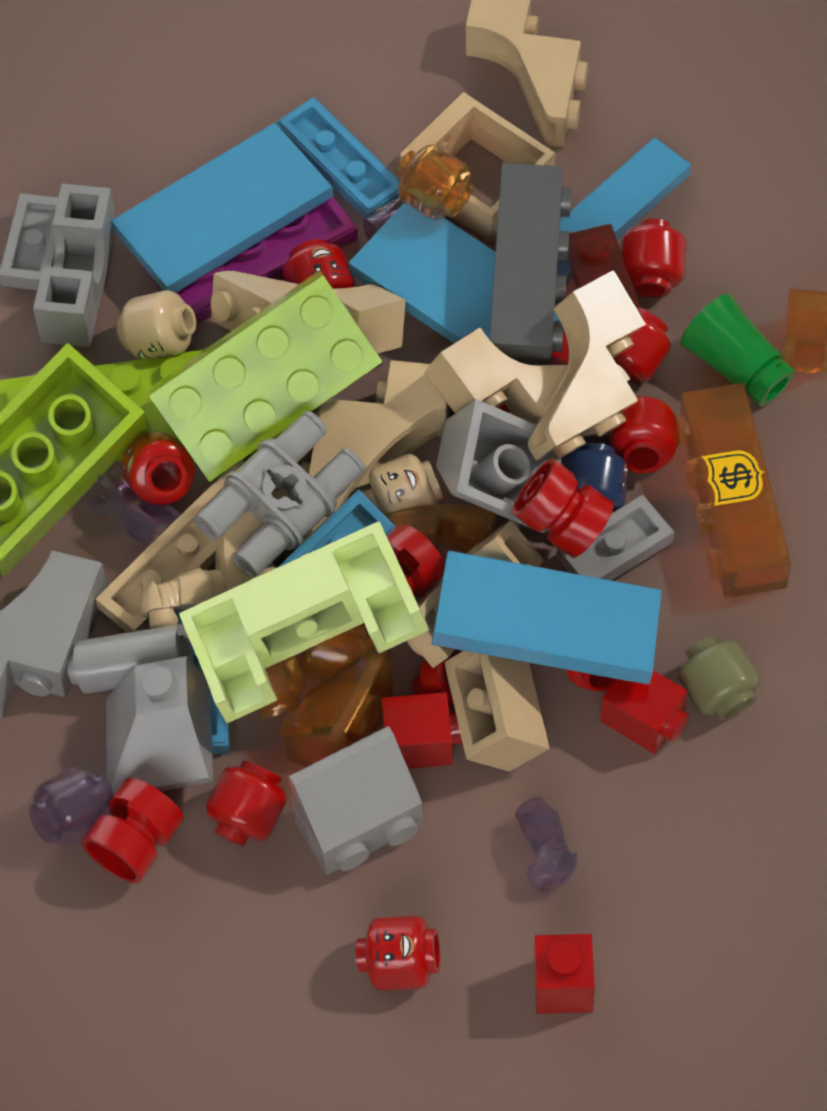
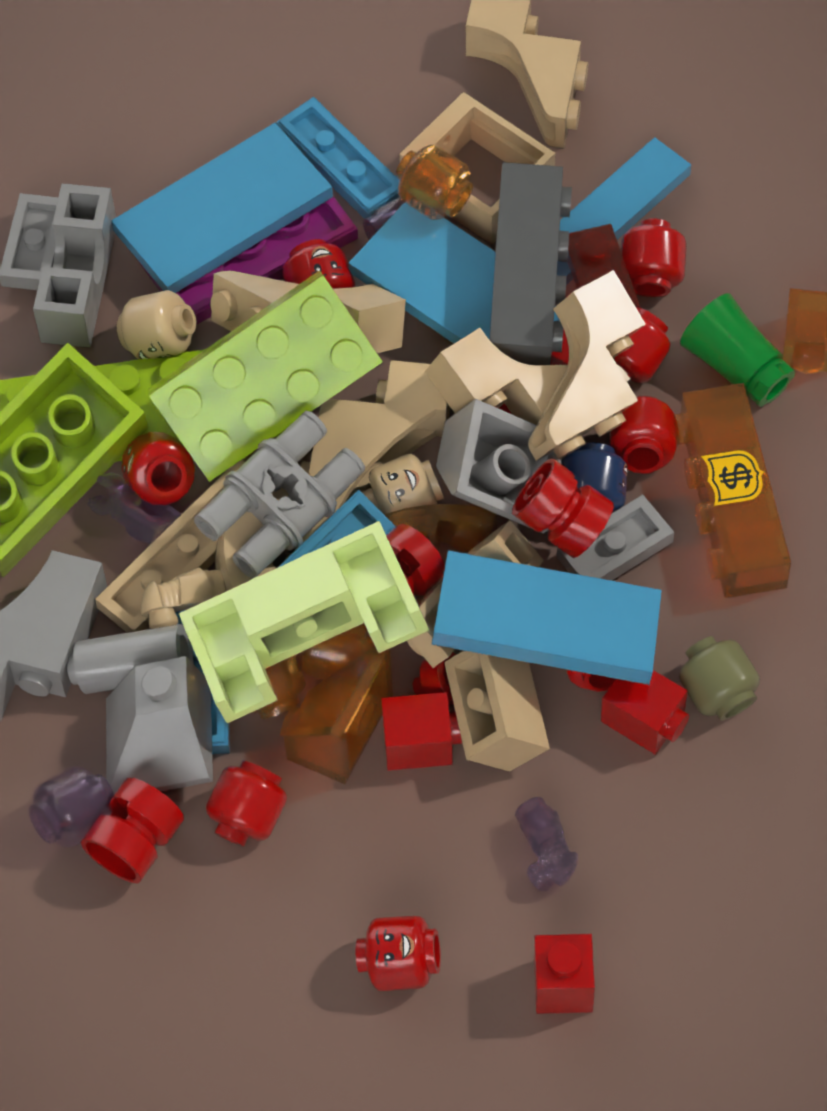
light grey slope [289,726,423,876] -> none

